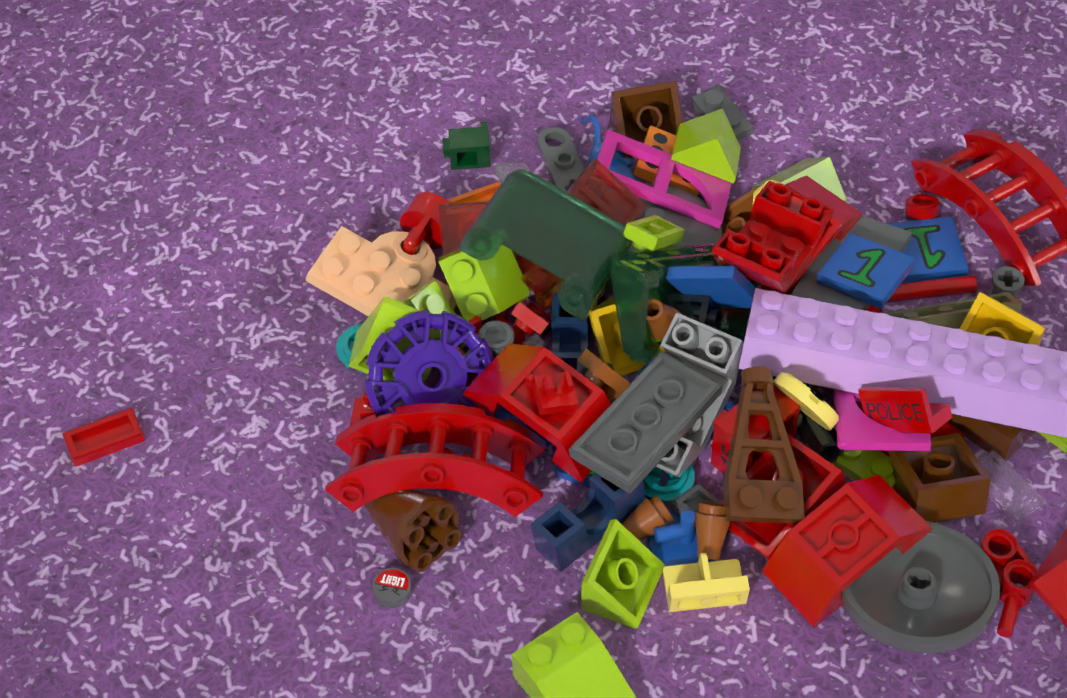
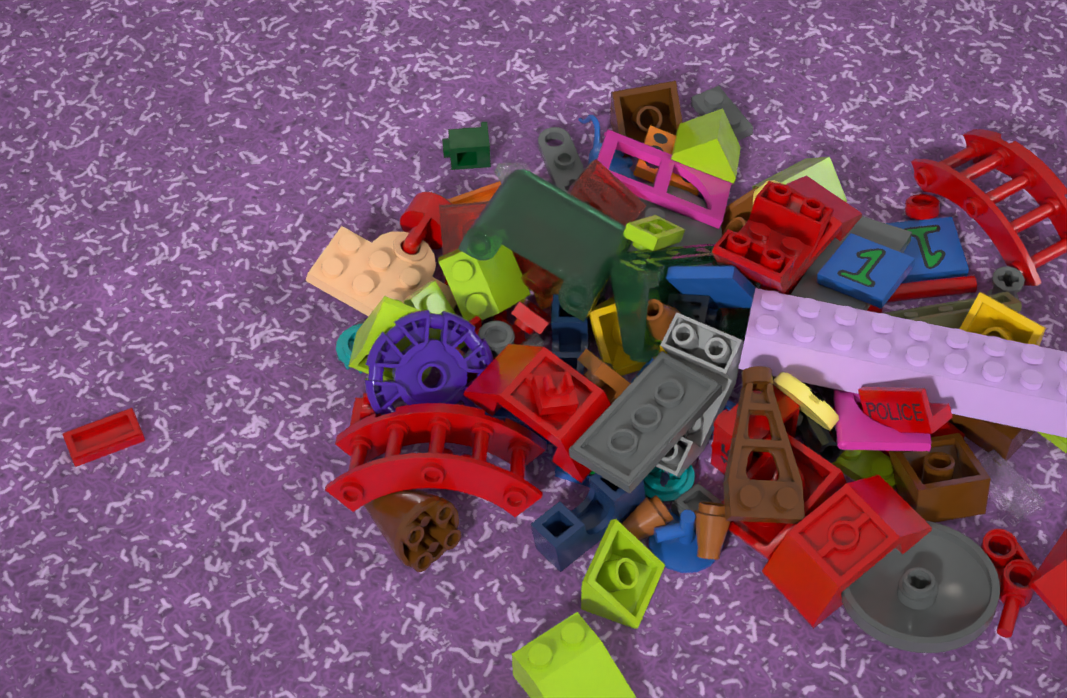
tile [372,567,412,608] -> none
light yellow panel [663,553,750,612] -> none

